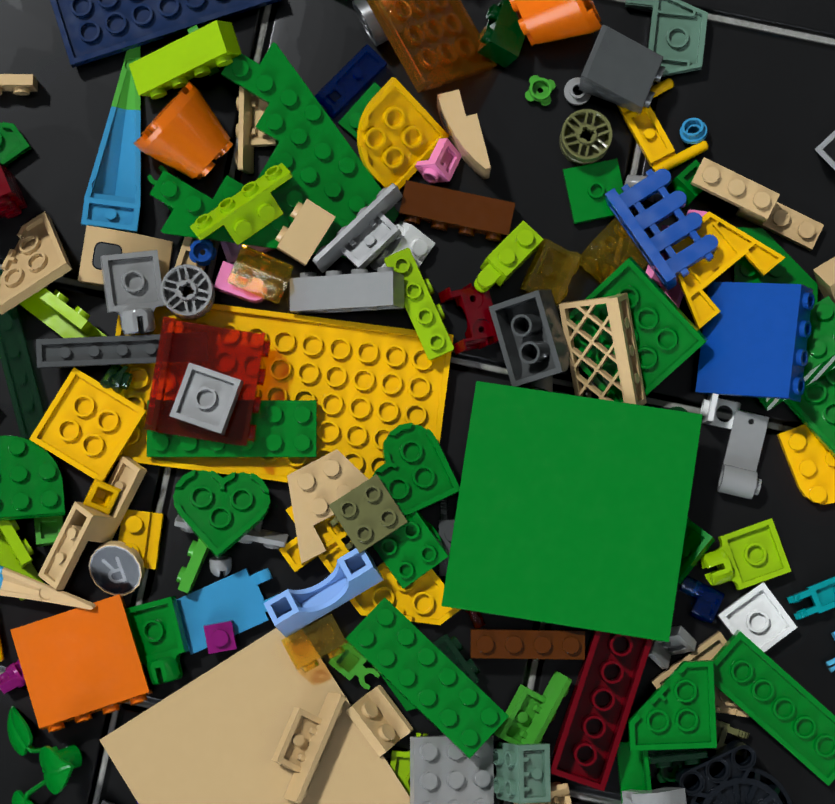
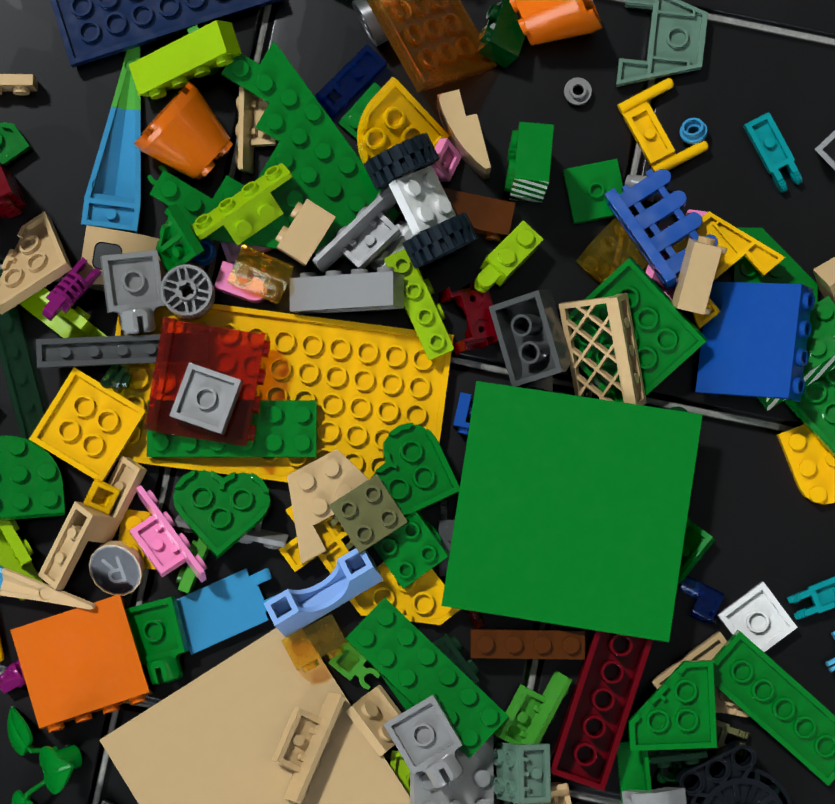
bright green plate [34,516,64,547] -> none
magenta plate [204,620,237,654] -> none
light grey hinge [209,556,232,577] -> none
clear yellow bracket [520,239,581,305] -> none
bright green plate [525,75,556,106] -> none
olive wheel [559,109,612,166] -> none
dark grey slope [579,24,666,114] -> none
light grey bracket [649,625,697,669] -> none
green bracket [666,160,704,209] -> none
tan bracket [690,157,824,251] -> none
white bracket [700,393,741,430] -> none
lime plate [701,518,791,590] -> none
light grey door [717,409,770,500] -> none
none -> magenta hinge [42,257,102,321]
none -> bright pink bracket [129,485,207,583]
none -> green wing [156,204,205,272]
none -> black plate [364,133,478,269]
none -> light grey plate [383,694,464,789]
none -> blue bracket [453,392,473,436]
none -> green brick [505,122,554,203]
none -> tan brick [672,235,727,315]
none -> teal hinge [743,112,803,193]

